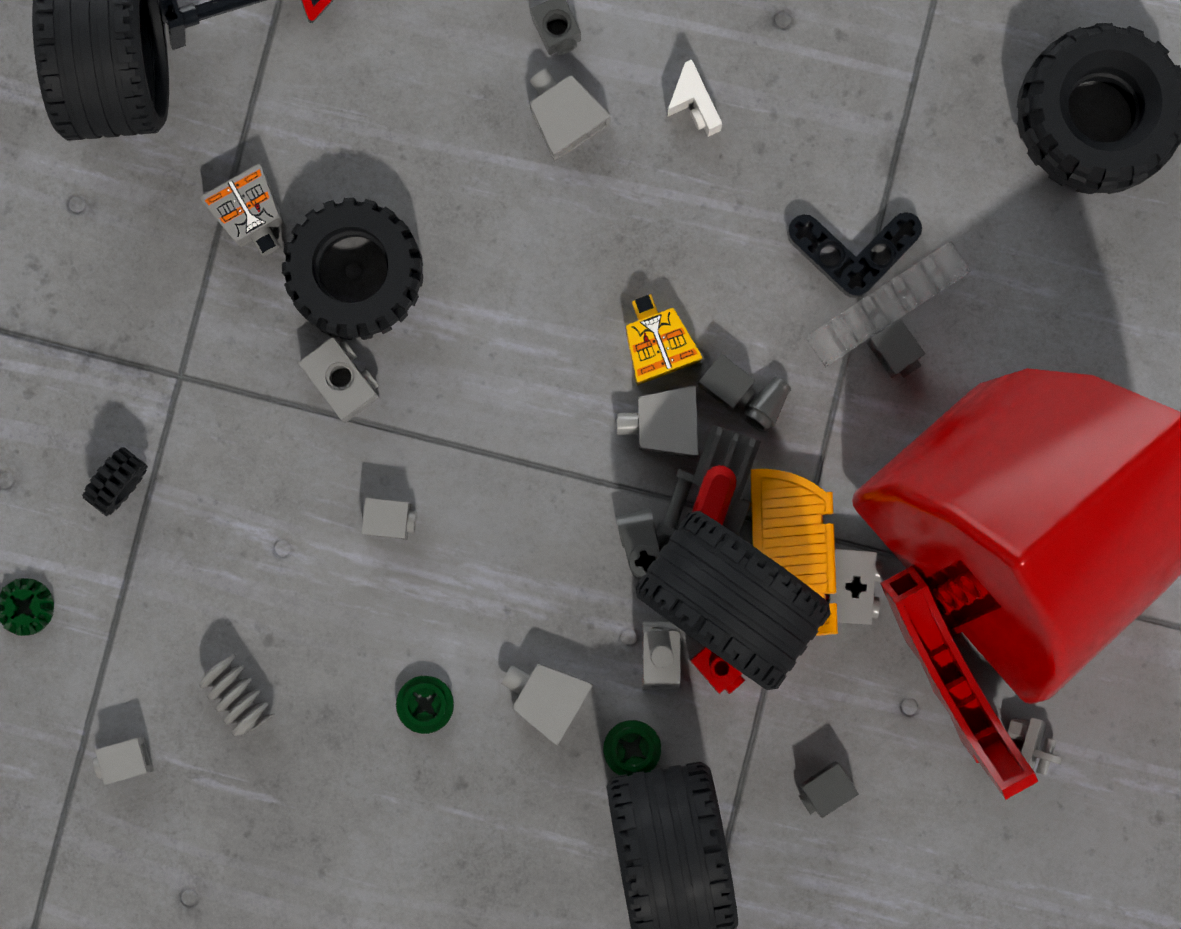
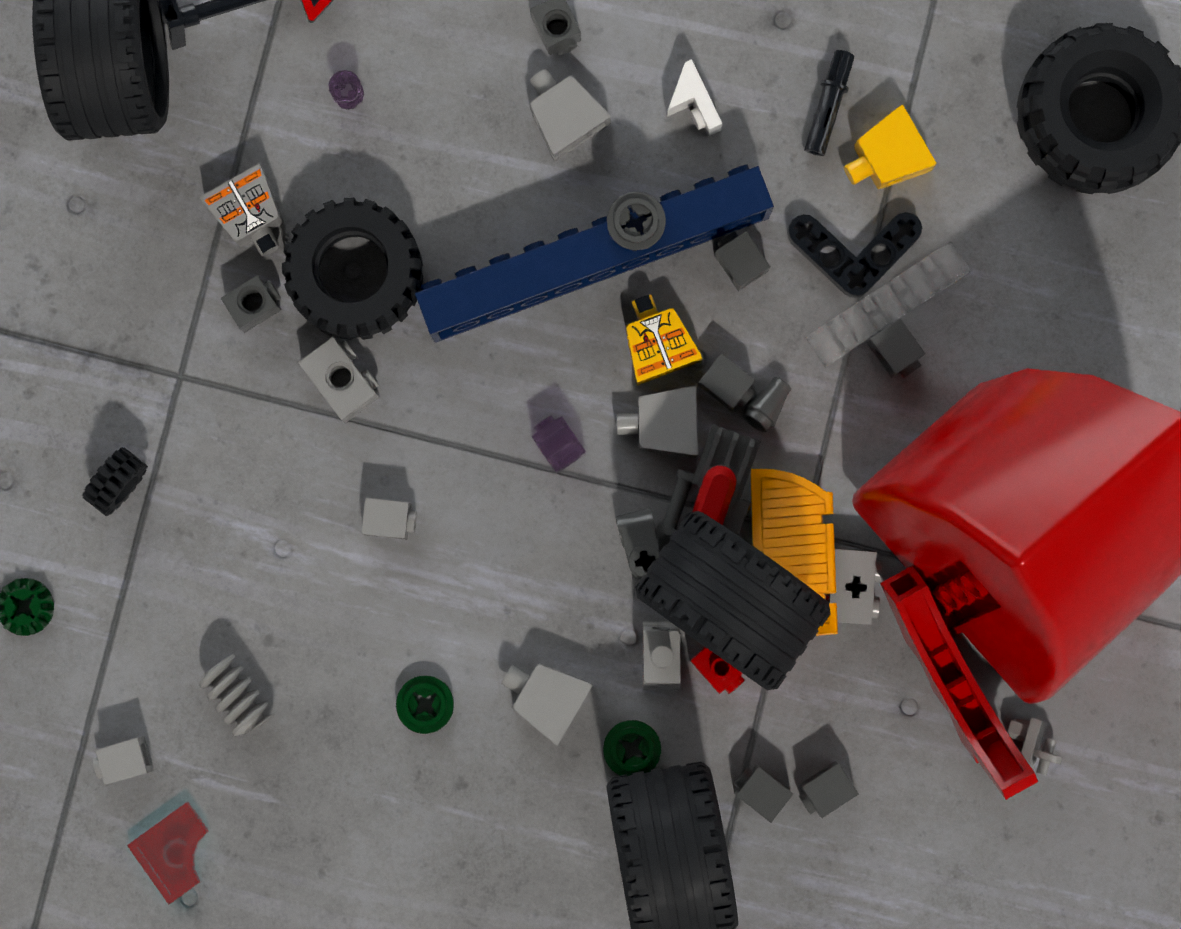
none -> clear light blue tile [127,802,209,905]
none -> dark grey brick [221,275,281,333]
none -> clear purple bush [329,70,364,110]
none -> dark blue brick [415,164,774,343]
none -> clear purple brick [532,415,586,474]
none -> dark grey gear [607,192,666,251]
none -> dark grey brick [715,231,770,291]
none -> dark grey brick [734,765,793,823]
none -> black axle [804,50,854,156]
none -> yellow torso [844,105,937,190]

